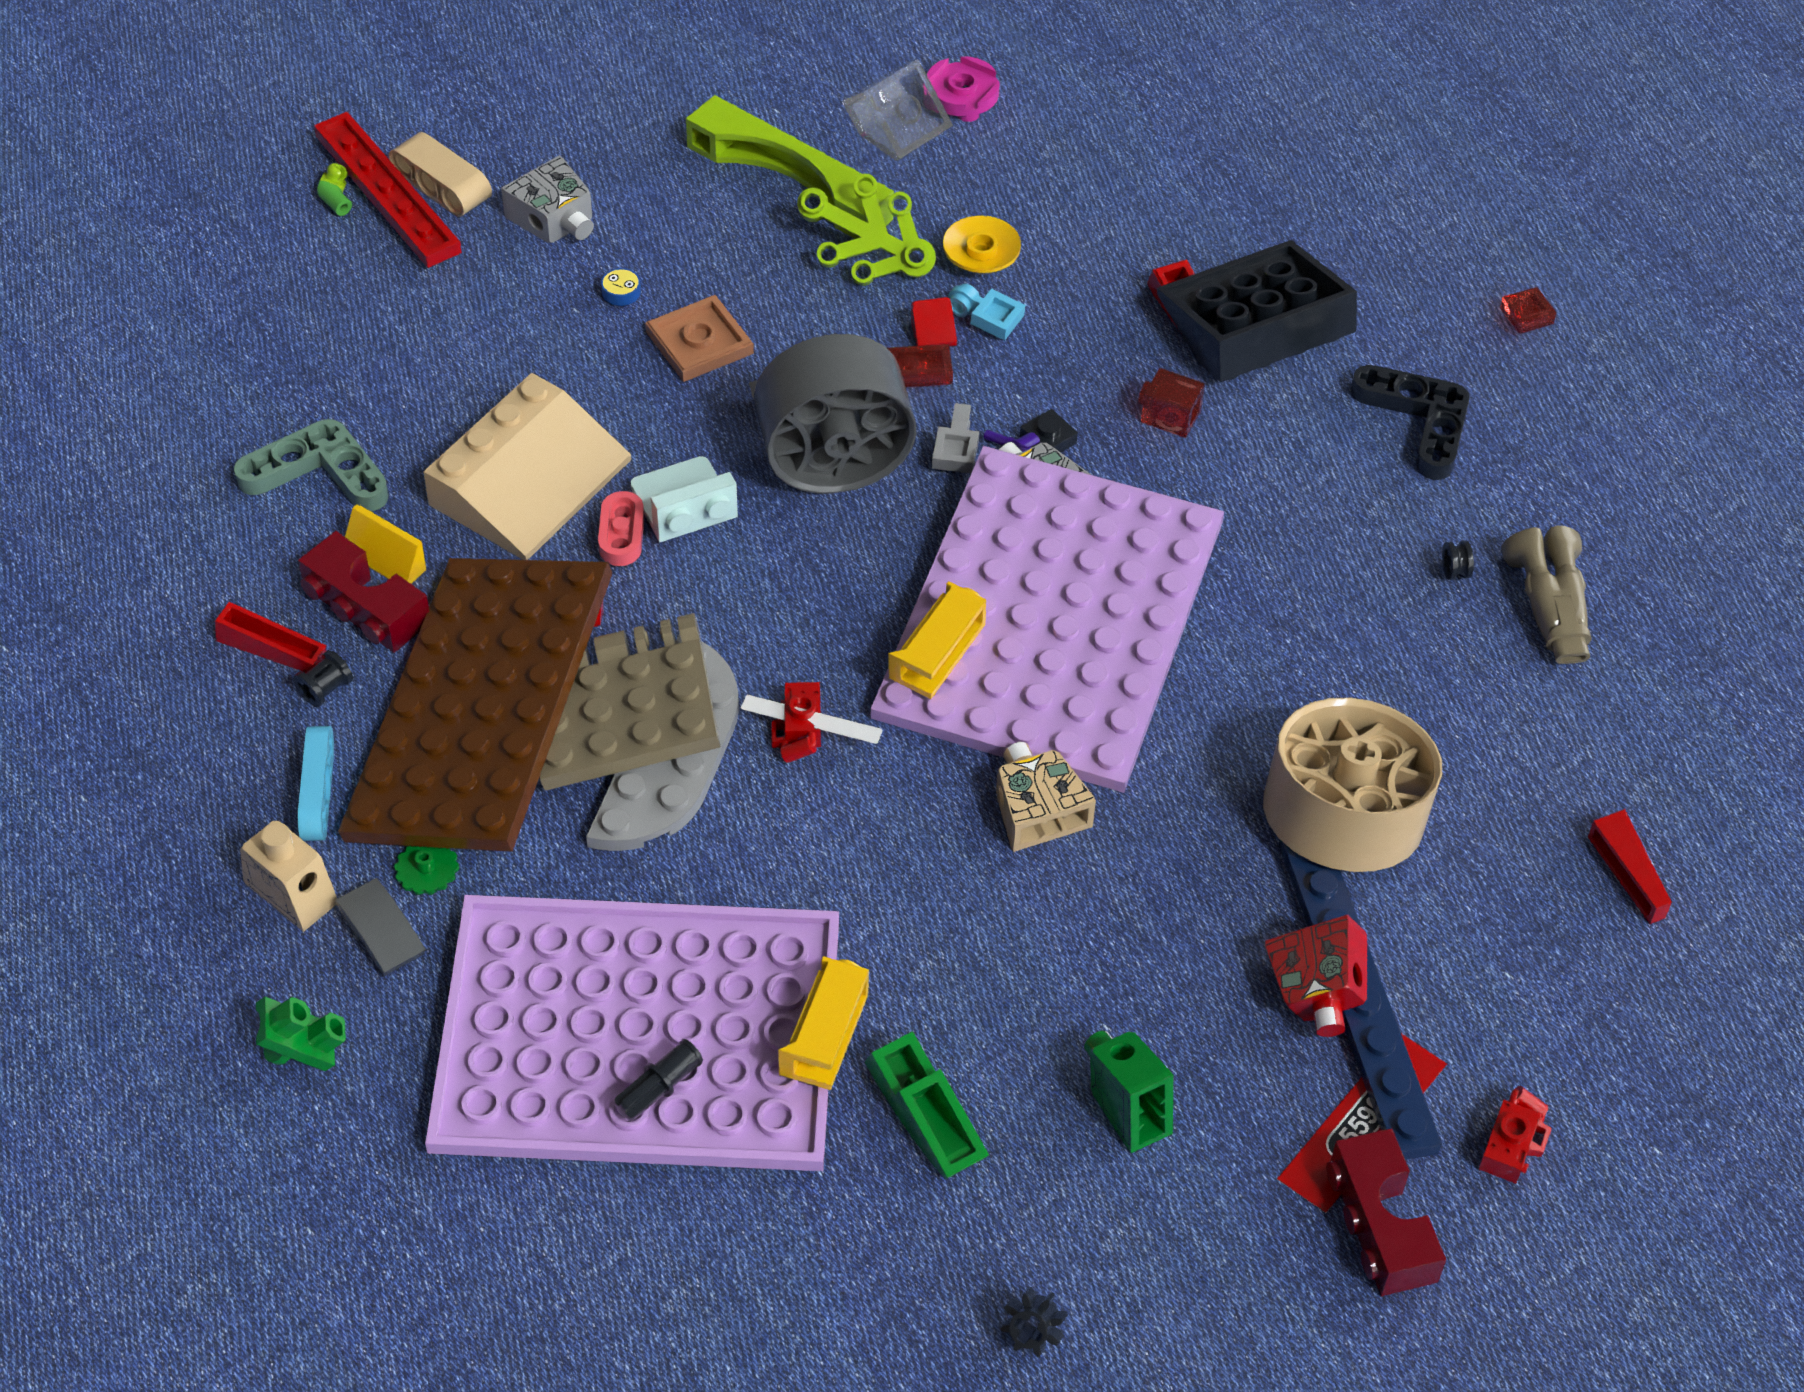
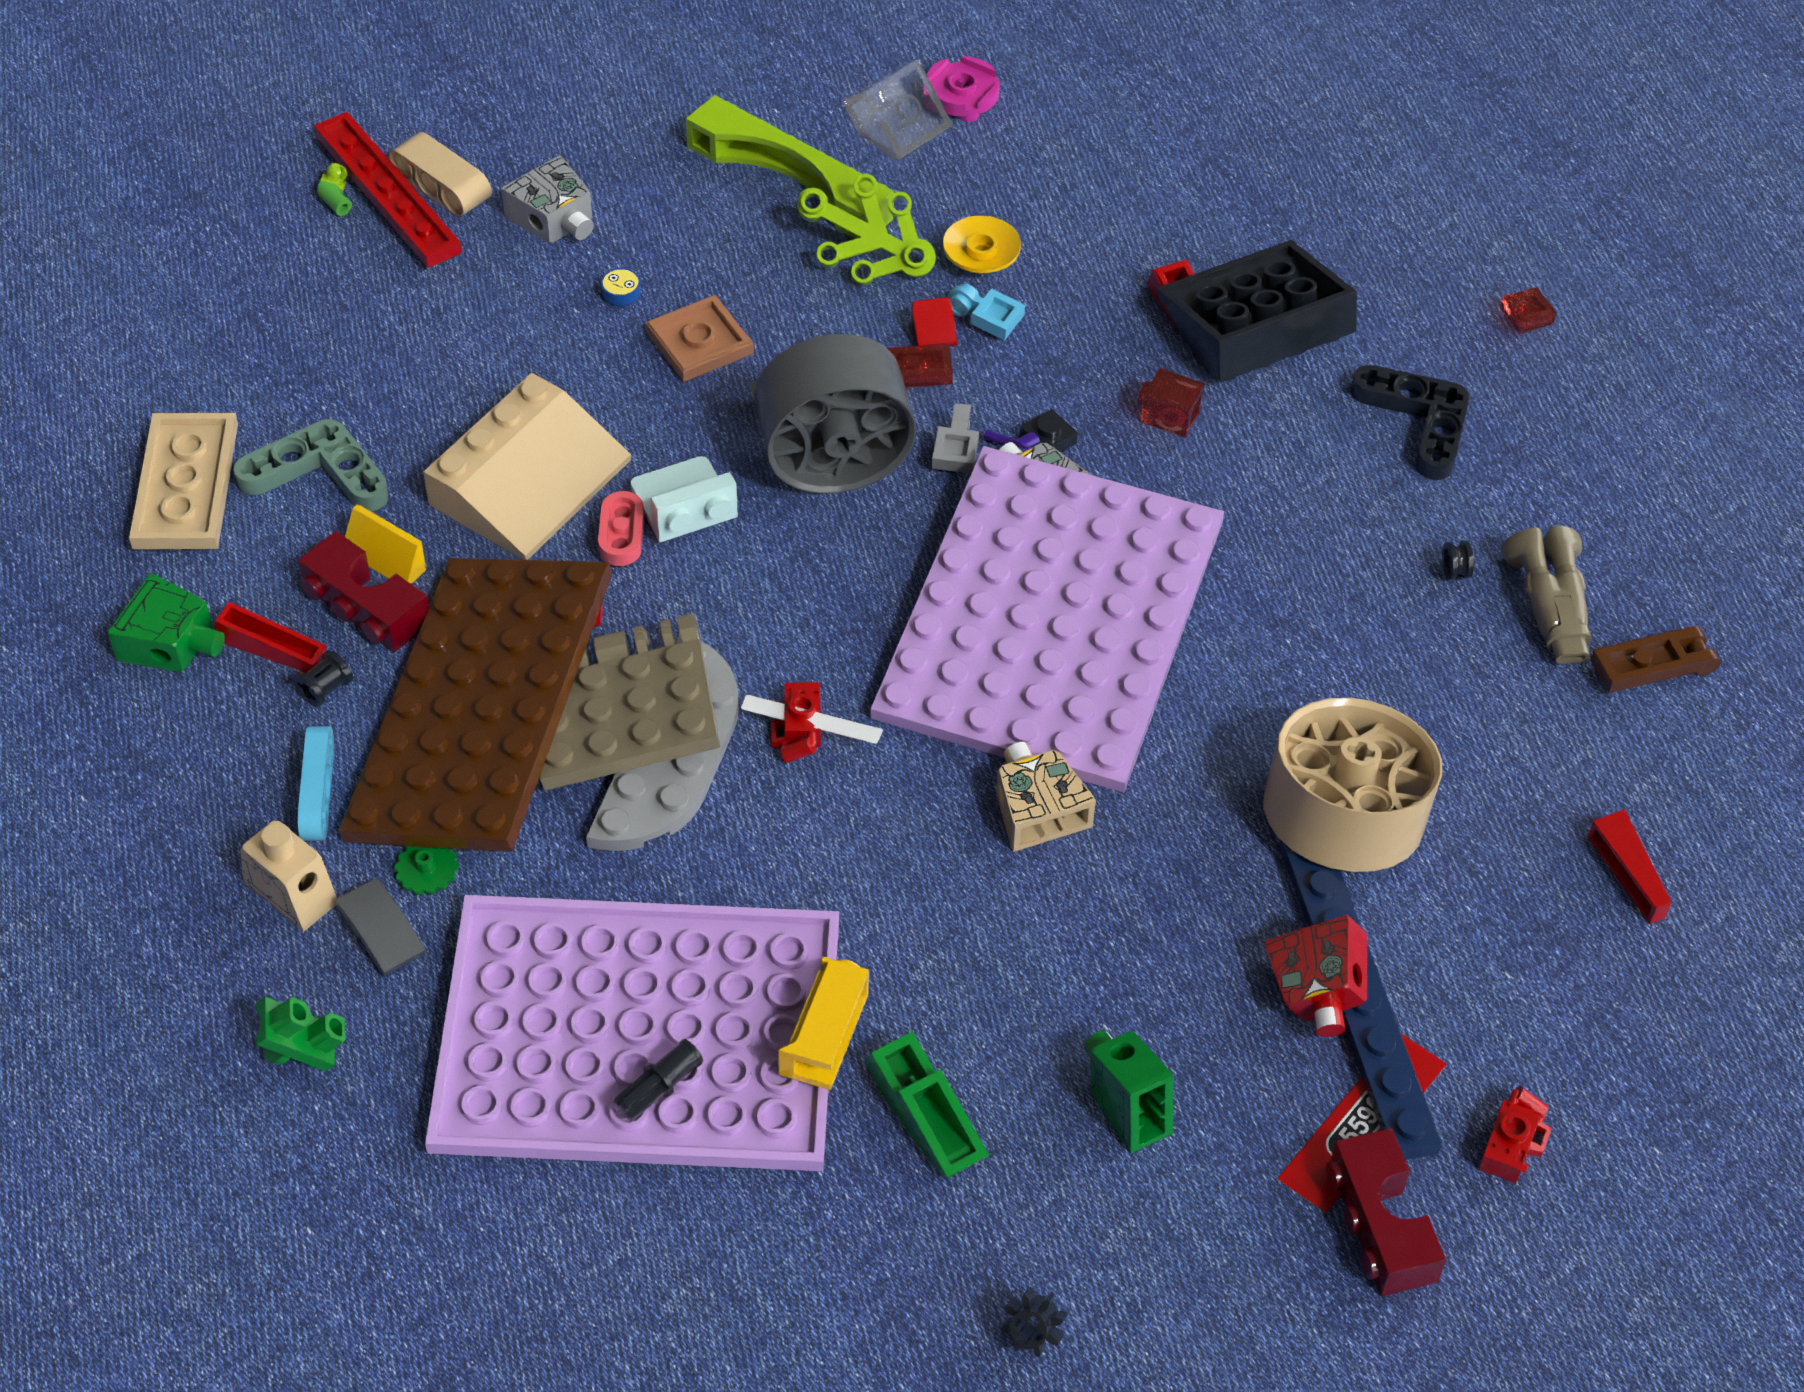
yellow window [888,581,986,699] -> none
none -> green torso [107,573,225,672]
none -> tan plate [129,413,238,549]
none -> reddish brown plate [1590,626,1721,693]

